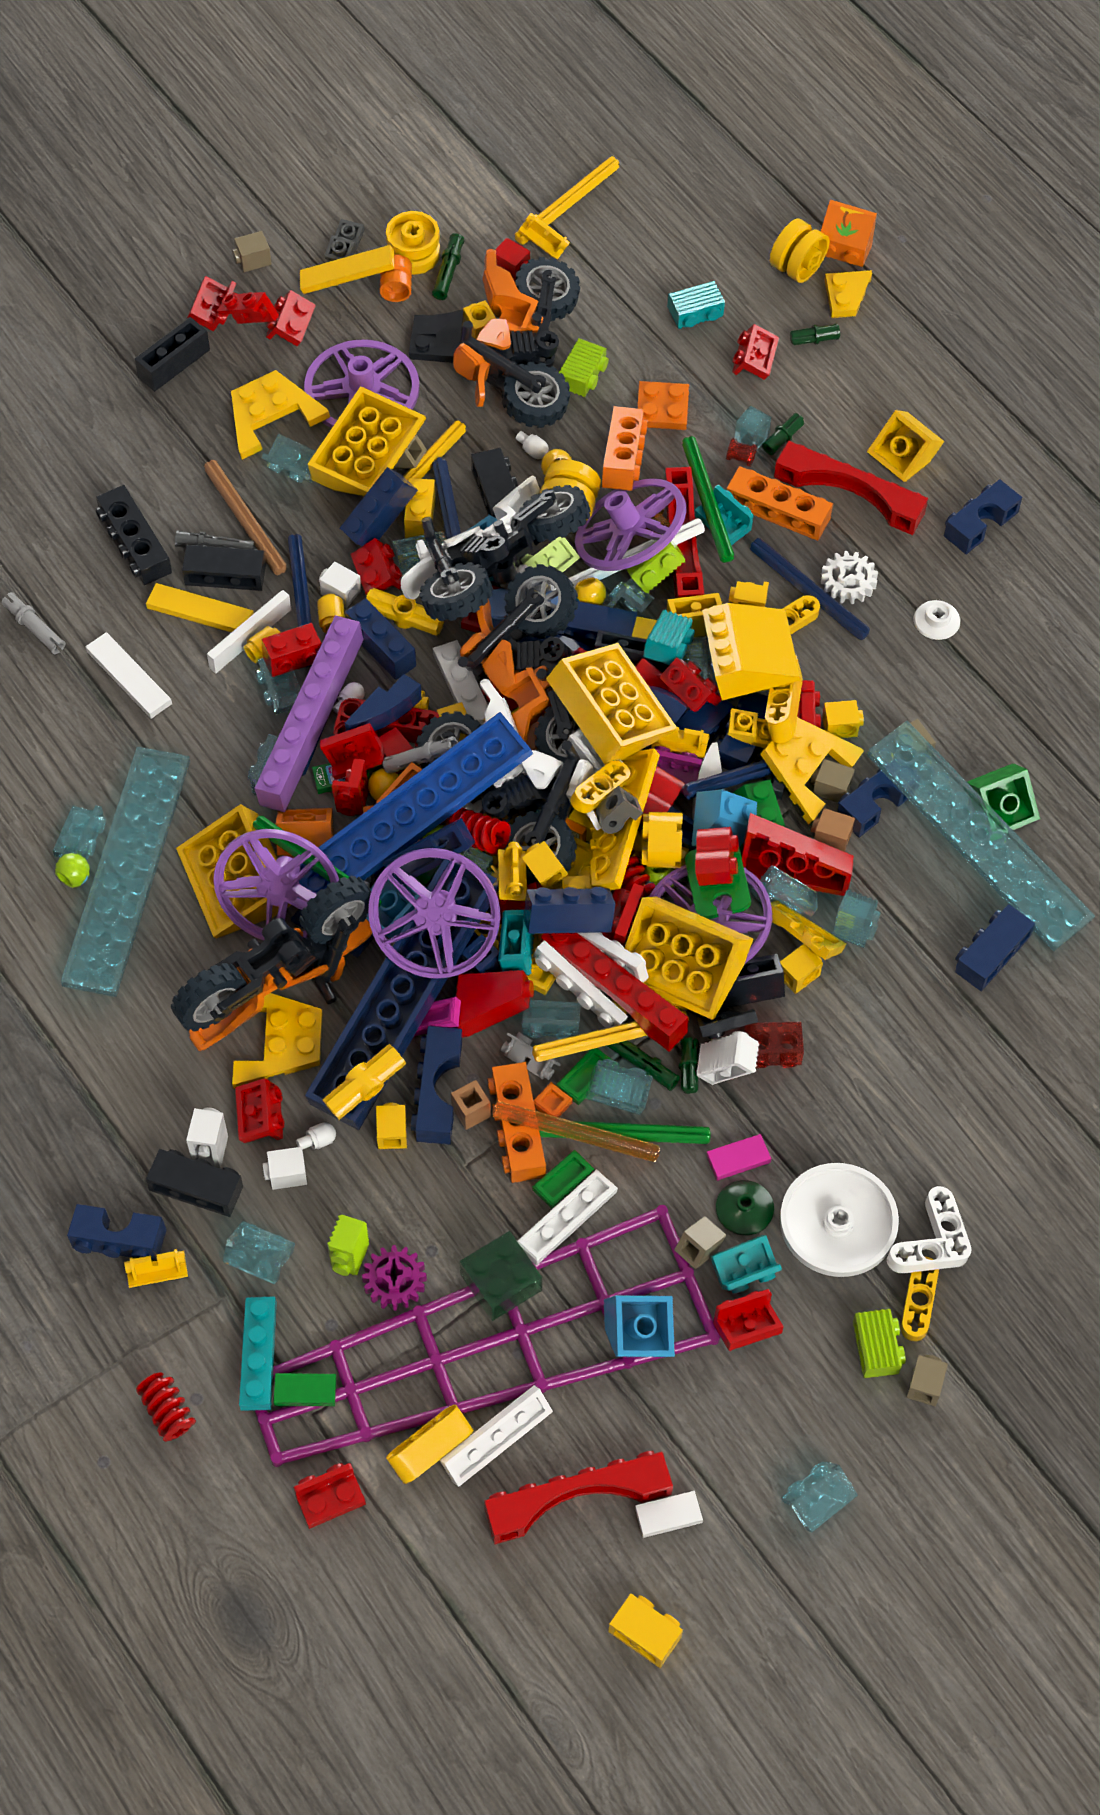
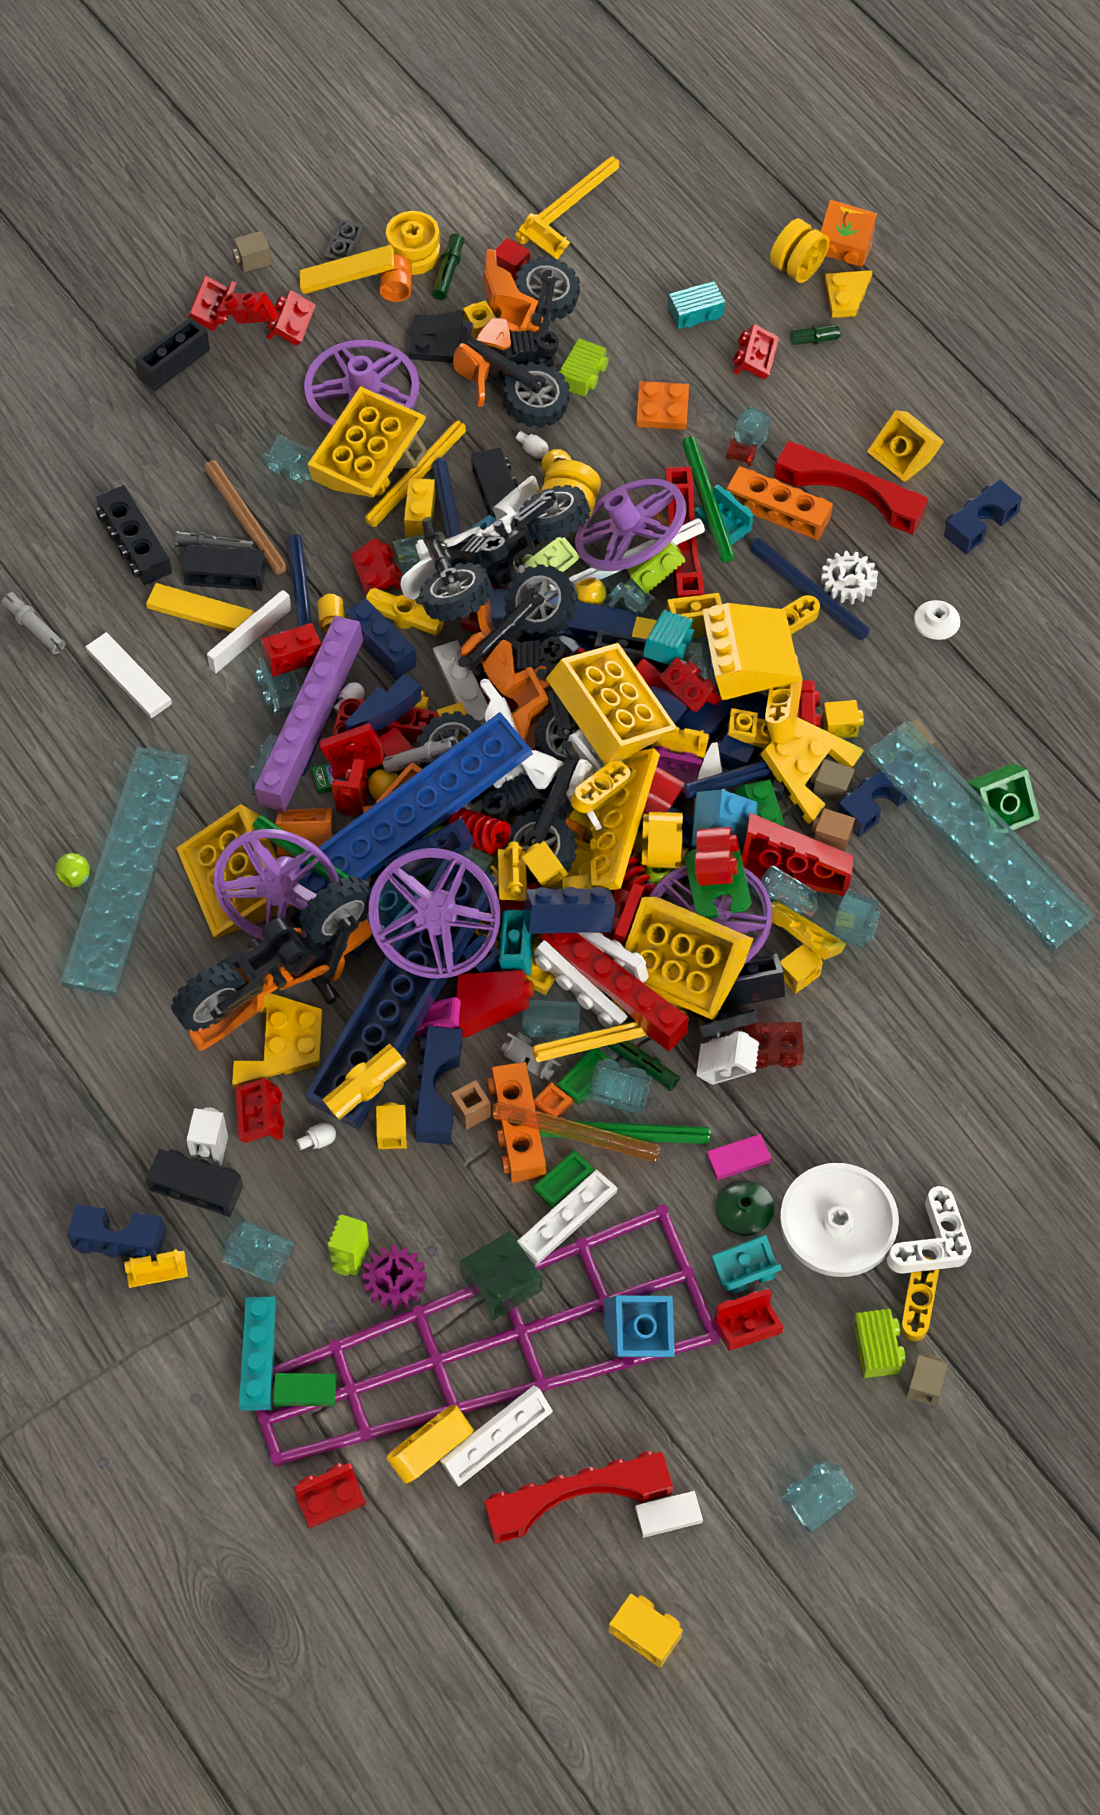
clear light blue bracket [53,805,106,860] -> none
red piece [136,1372,196,1441] -> none
yellow wing [231,370,330,459] -> none
yellow brick [243,626,281,663] -> none
white brick [263,1147,307,1190] -> none
white brick [319,561,361,609] -> none
dark blue brick [340,467,418,546] -> none
dark grey leg [596,786,643,834] -> none
orange brick [602,406,648,491] -> none
dark tan brick [674,1216,726,1269] -> none
dark green axle [678,1037,699,1094] -> none
yellow brick [728,581,769,607] -> none
dark green axle [762,413,804,456] -> none
dark blue brick [955,904,1036,992] -> none

